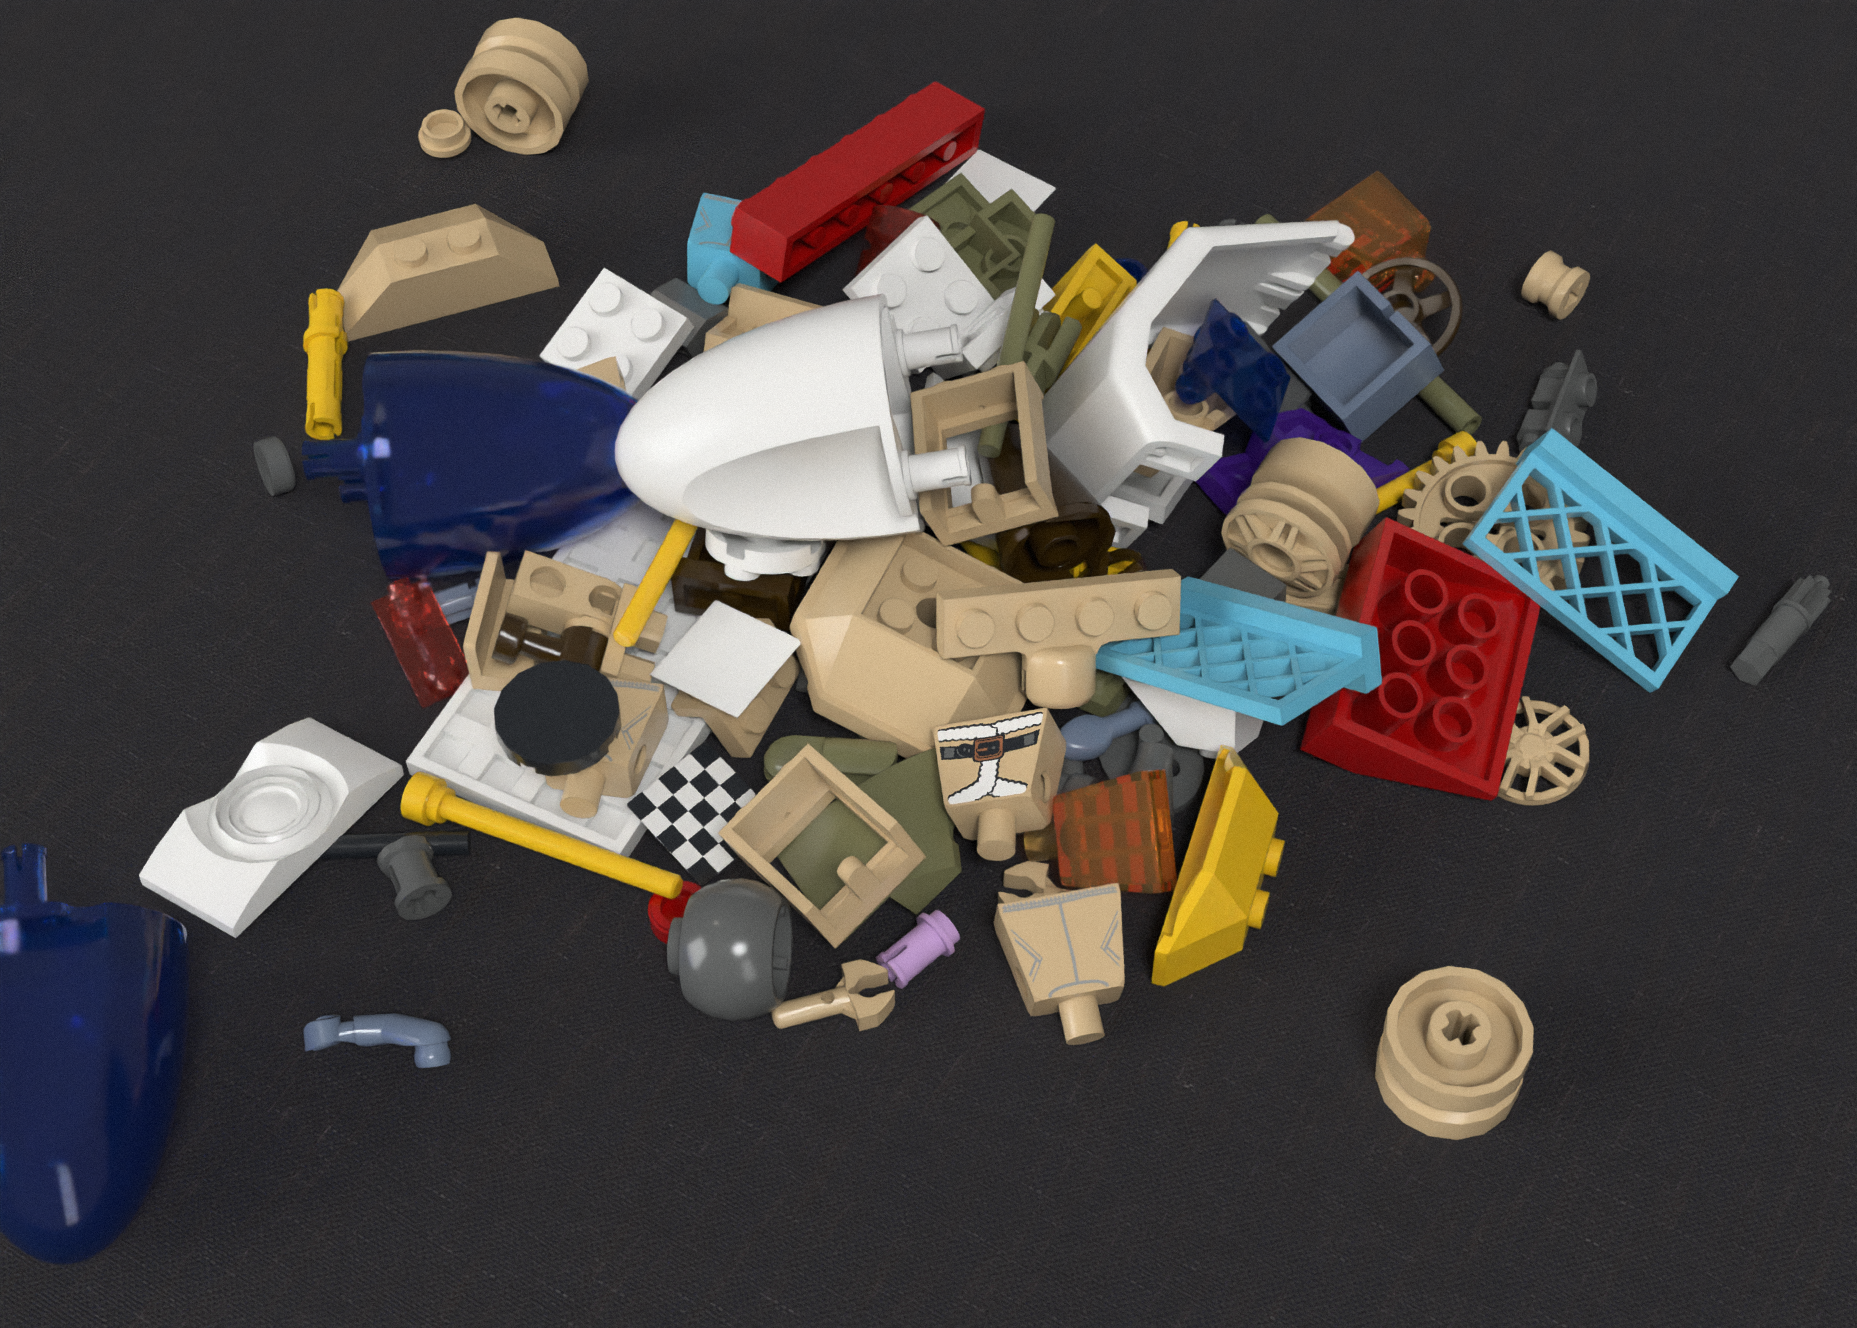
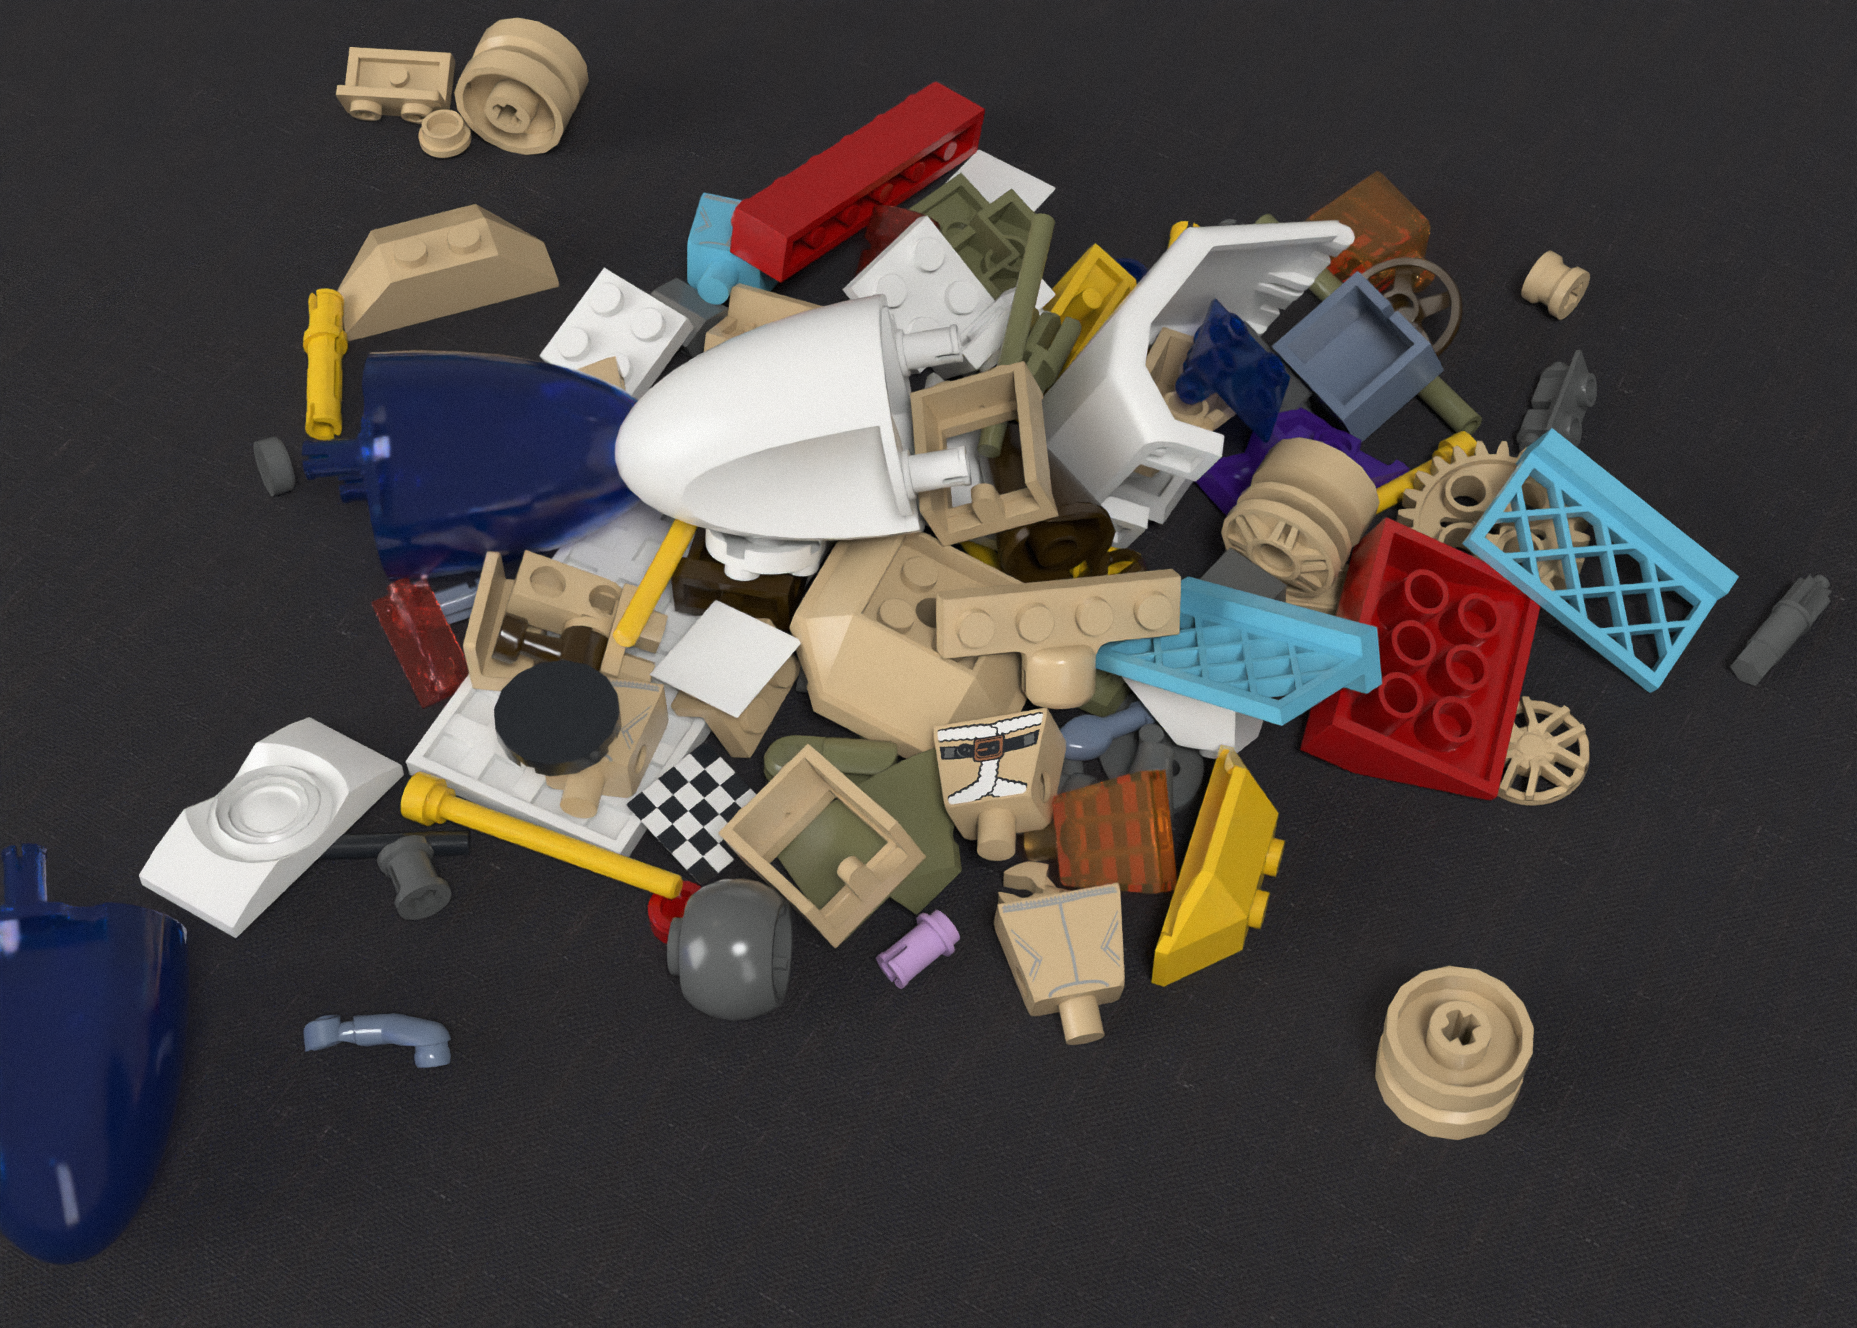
tan bar [771,959,895,1031] -> none
none -> tan bracket [336,47,455,124]

